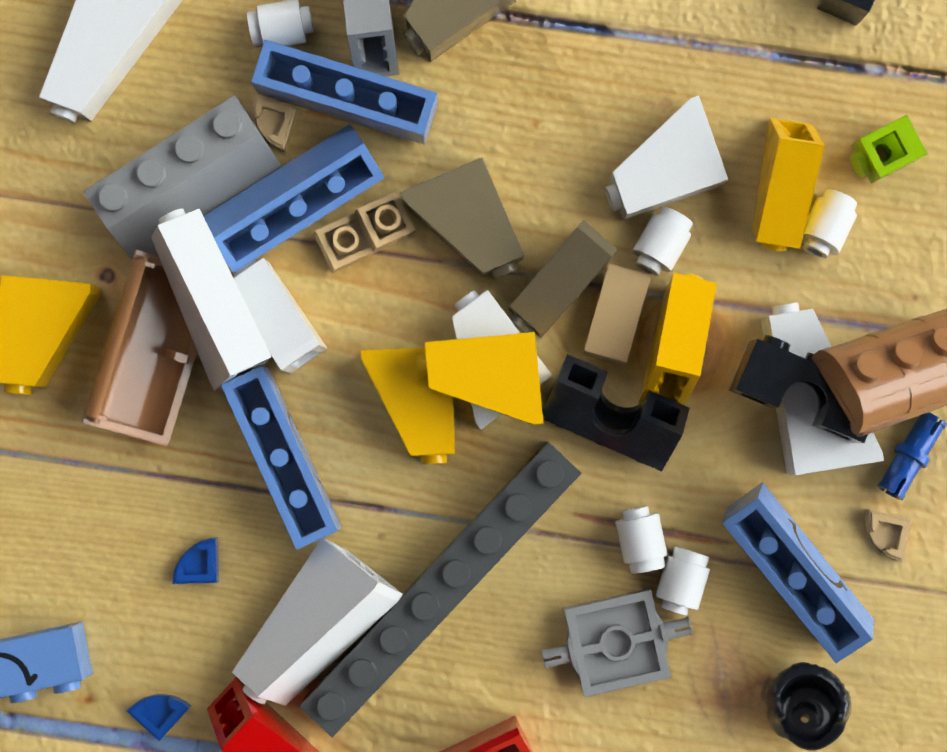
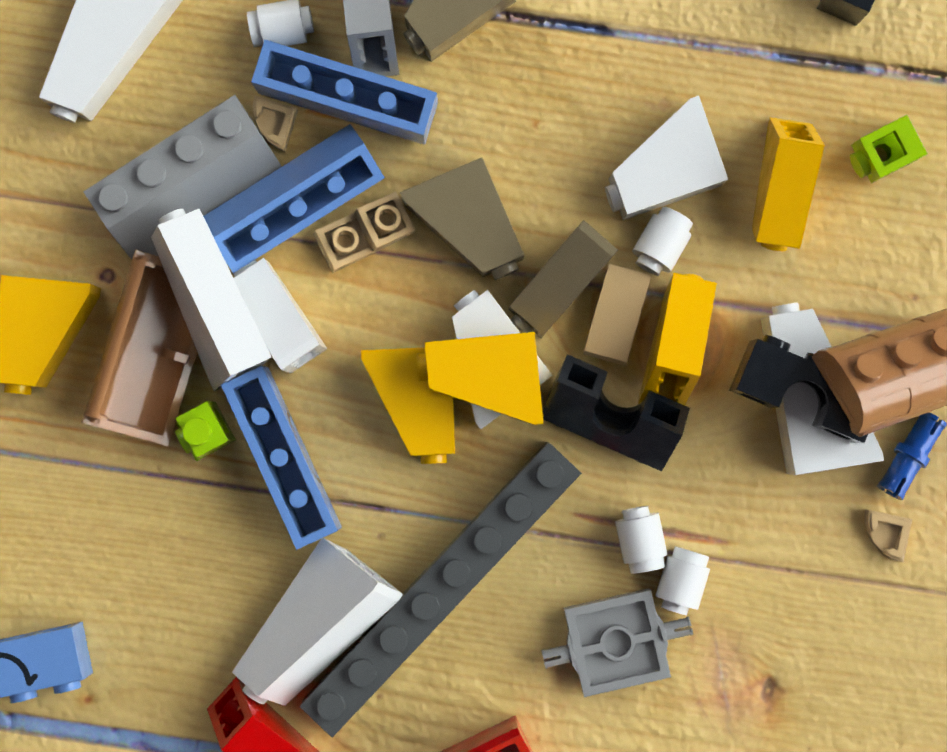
blue tile [127,694,192,741] -> none
blue tile [172,537,219,584] -> none
medium blue brick [722,482,874,663] -> none
black piece [766,662,852,751] -> none
white brick [802,189,857,259] -> none
none -> lime brick [175,401,236,461]

